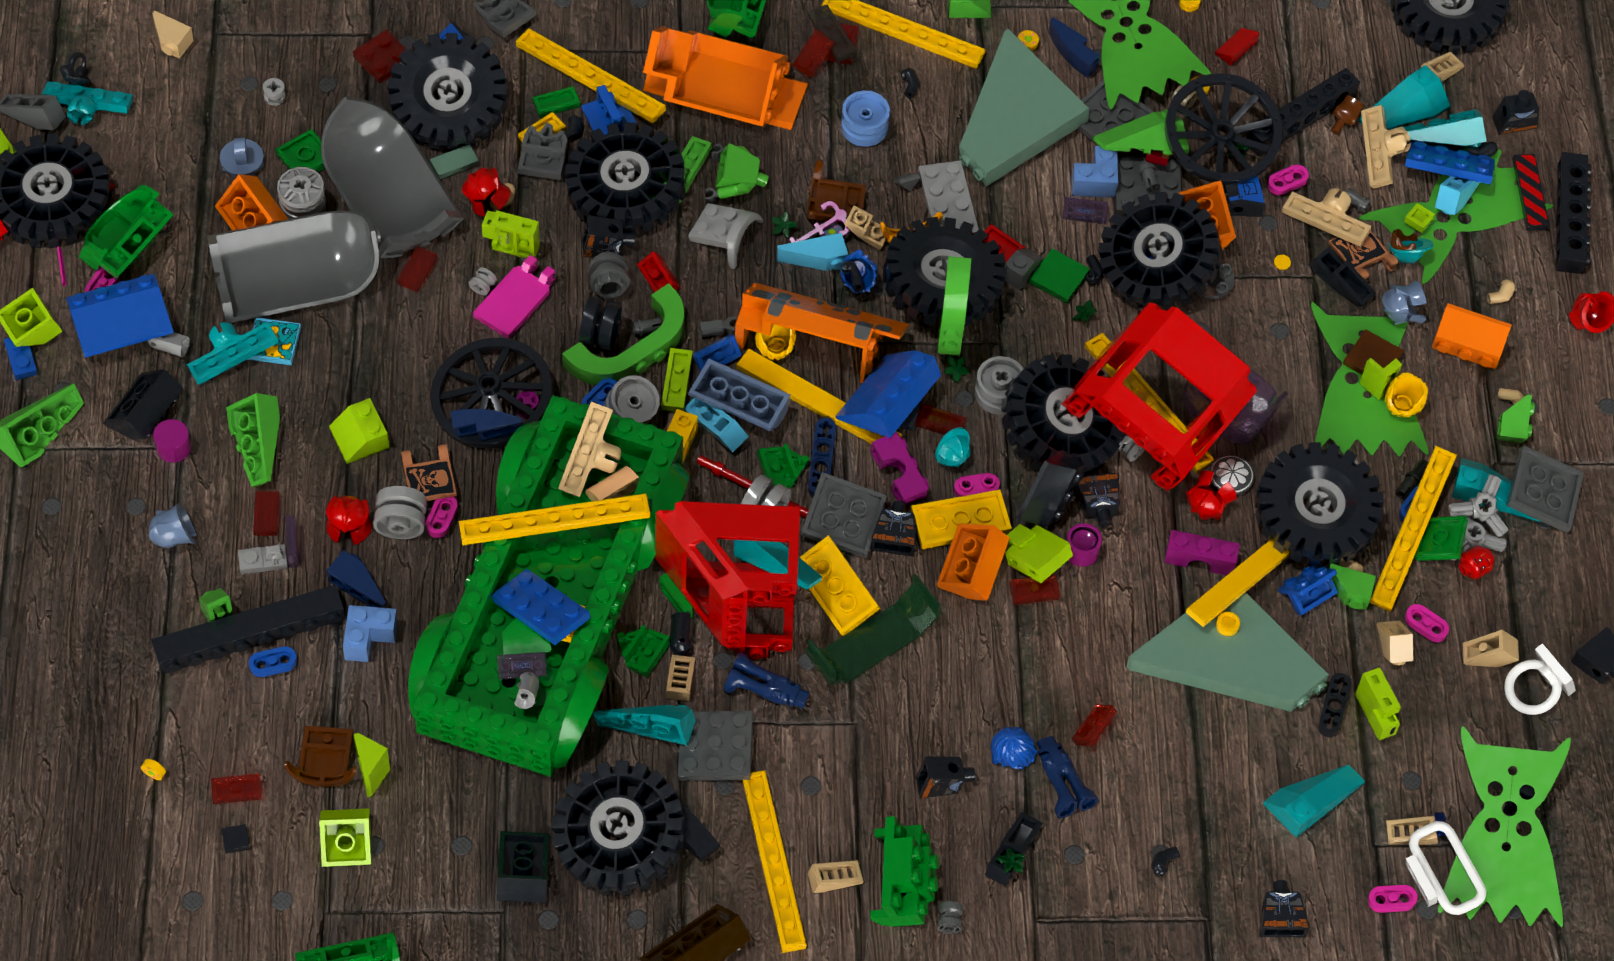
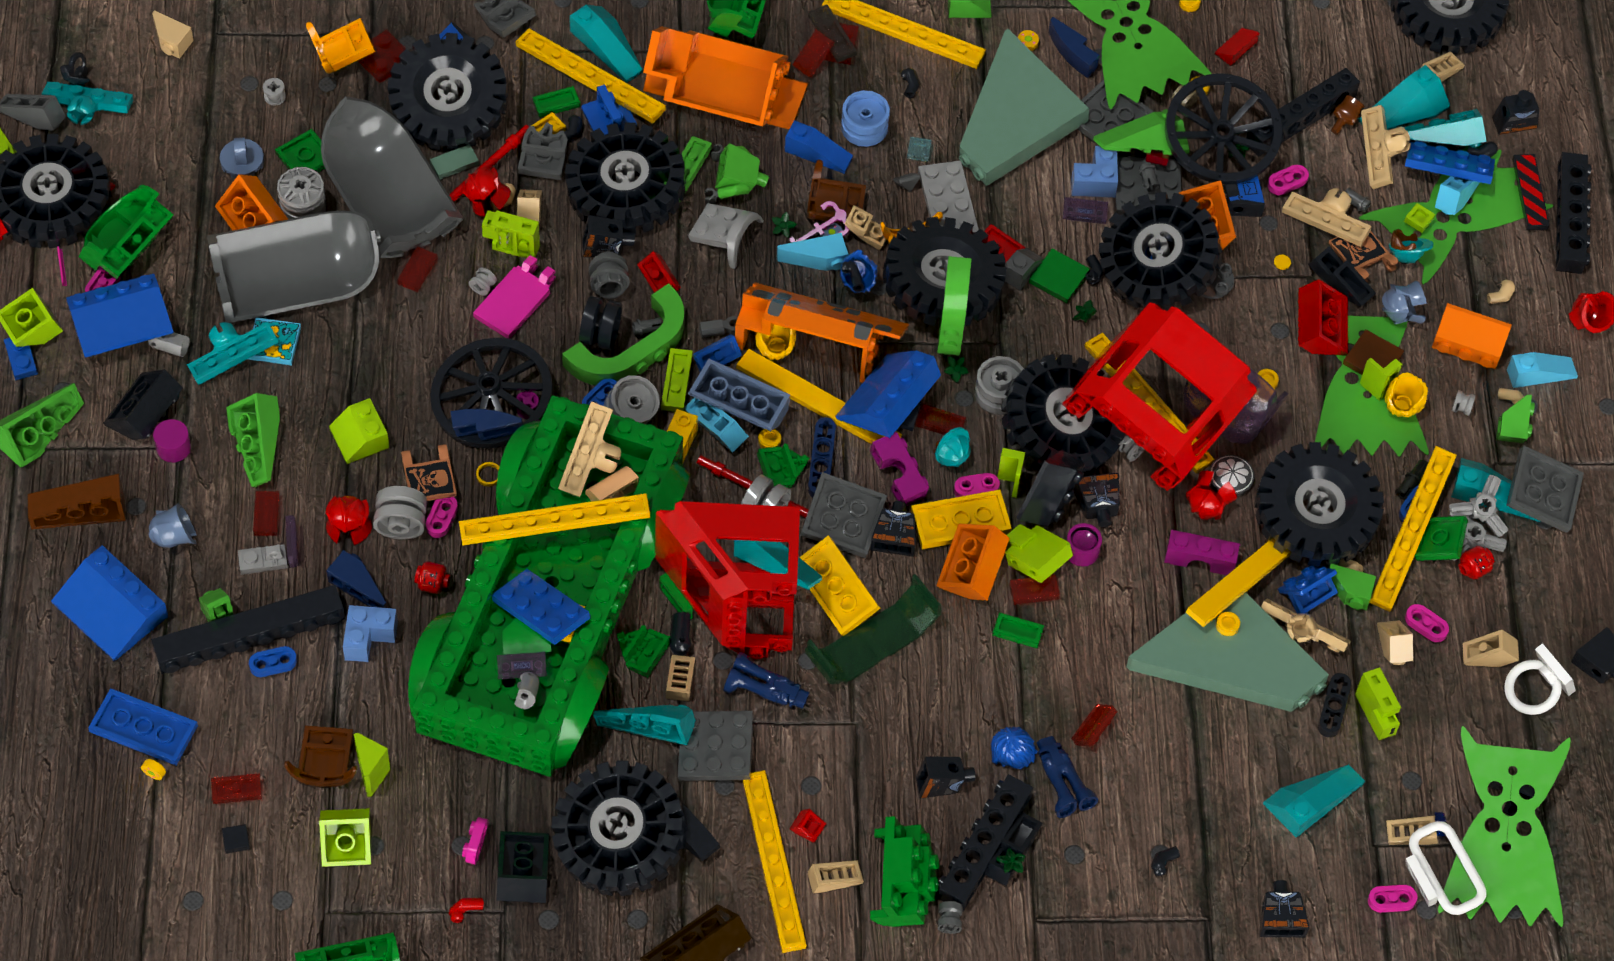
none -> reddish brown wedge [28,474,126,530]
none -> blue slope [51,545,168,662]
none -> blue plate [88,688,198,766]
none -> light orange piece [306,18,375,74]
none -> red head [414,561,451,594]
none -> red bar [449,125,529,202]
none -> red arm [449,898,484,923]
none -> dark pink plate [462,817,488,865]
none -> yellow piece [476,462,500,487]
none -> tan slope [517,190,542,223]
none -> teal wedge [570,5,643,83]
none -> yellow tile [758,429,781,448]
none -> blue slope [785,120,853,174]
none -> red slope [790,809,827,843]
none -> clear light blue tile [907,137,932,162]
none -> black brick [938,774,1034,912]
none -> green tile [992,612,1044,649]
none -> lime panel [997,448,1025,498]
none -> yellow tile [1255,369,1279,392]
none -> tan plate [1261,598,1351,653]
none -> red slope [1298,279,1348,355]
none -> light grey wheel [1451,390,1476,416]
none -> medium azure slope [1507,352,1578,388]

